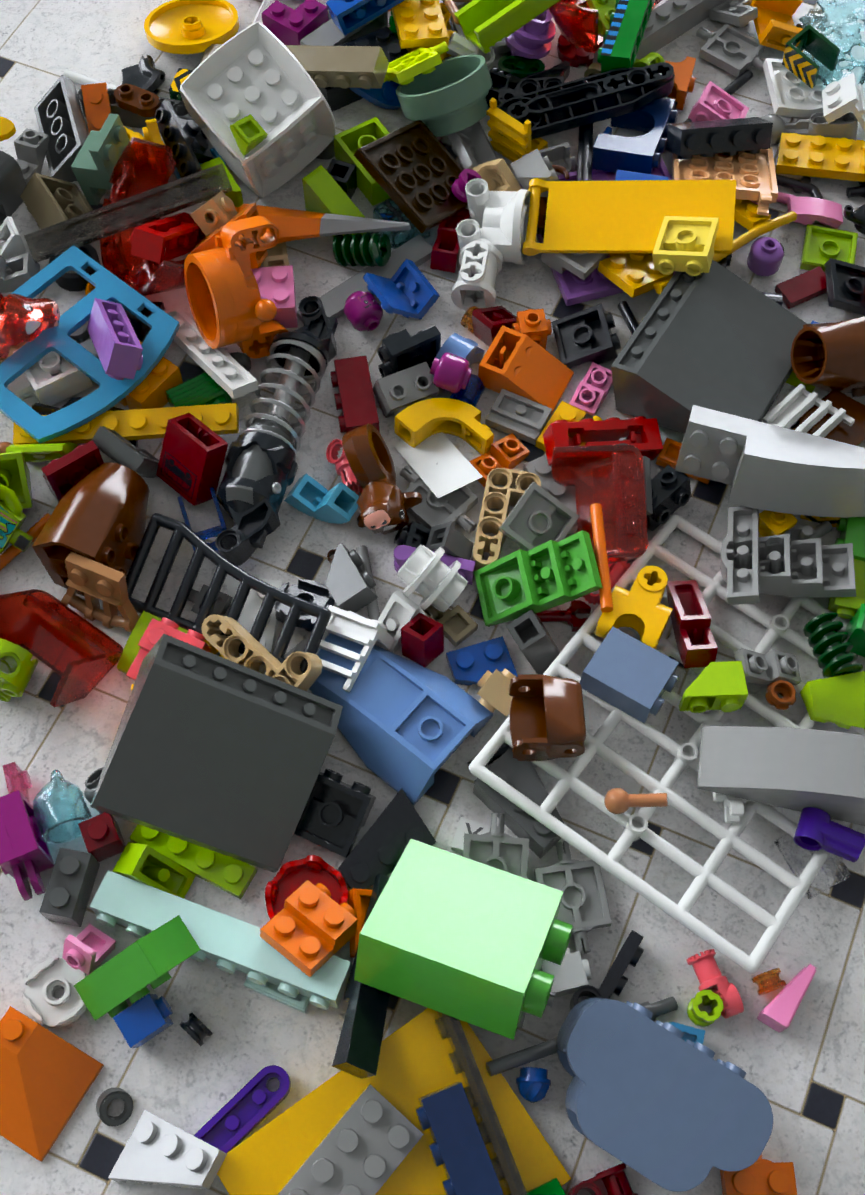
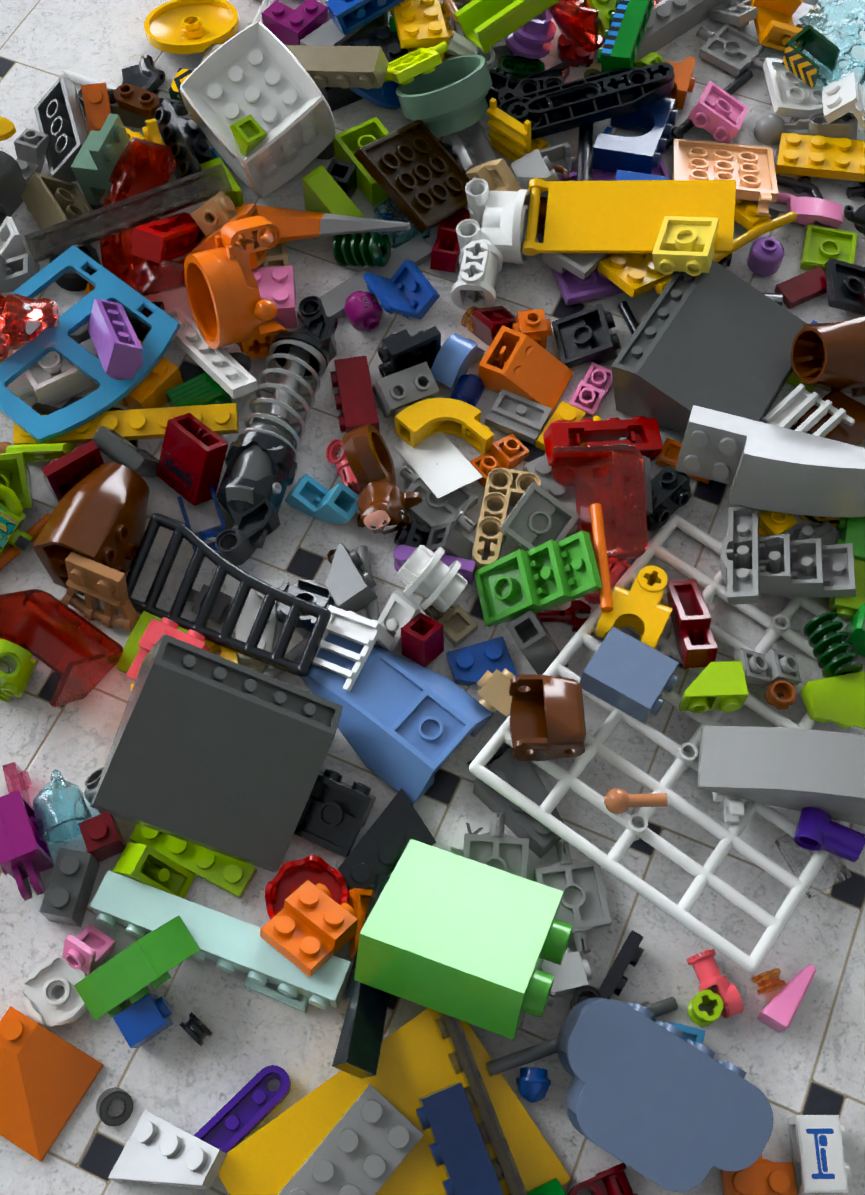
tan beam [201,614,323,691] -> none
magenta head [430,352,473,393] -> none
magenta wheel [451,169,482,203] -> none
black brick [666,117,773,159] -> none
none -> white brick [788,1115,852,1194]

